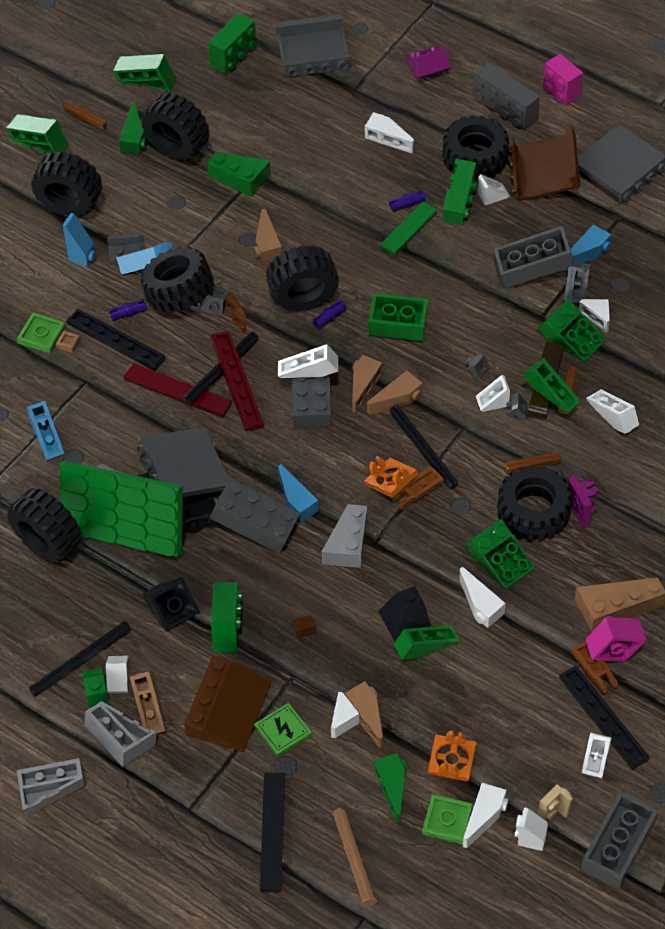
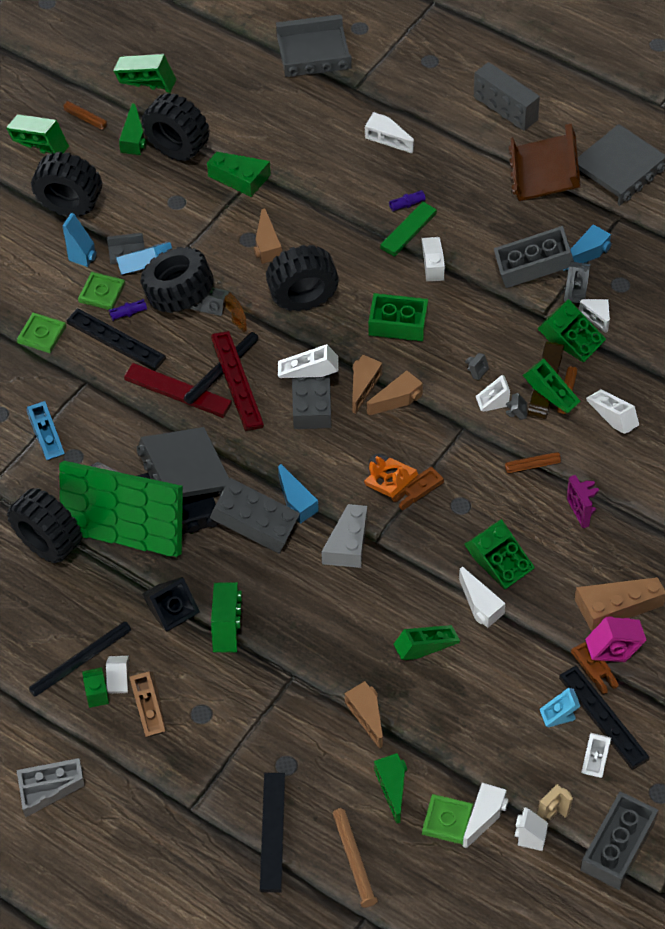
medium nougat tile [56,330,81,353] -> none
light grey wedge [84,701,156,767] -> none
reddish brown slope [184,655,271,753] -> none
green brick [208,13,257,75] -> none
bright green tile [254,703,312,757] -> none
reddish brown slope [292,615,316,638] -> none
dark purple pin [312,300,347,329] -> none
white slope [331,692,359,738] -> none
black slope [378,586,432,642] -> none
black axle [390,405,458,489] -> none
magenta slope [404,46,451,77] -> none
orange piece [428,730,476,782] -> none
black tyre [442,115,509,181] -> none
green wedge [442,159,478,225] -> none
white slope [478,175,510,205] -> none
black tyre [497,465,573,541] -> none
dark pink brick [543,54,583,106] -> none
none -> bright green tile [78,272,125,310]
none -> white slope [422,237,445,282]
none -> medium azure slope [539,688,581,727]

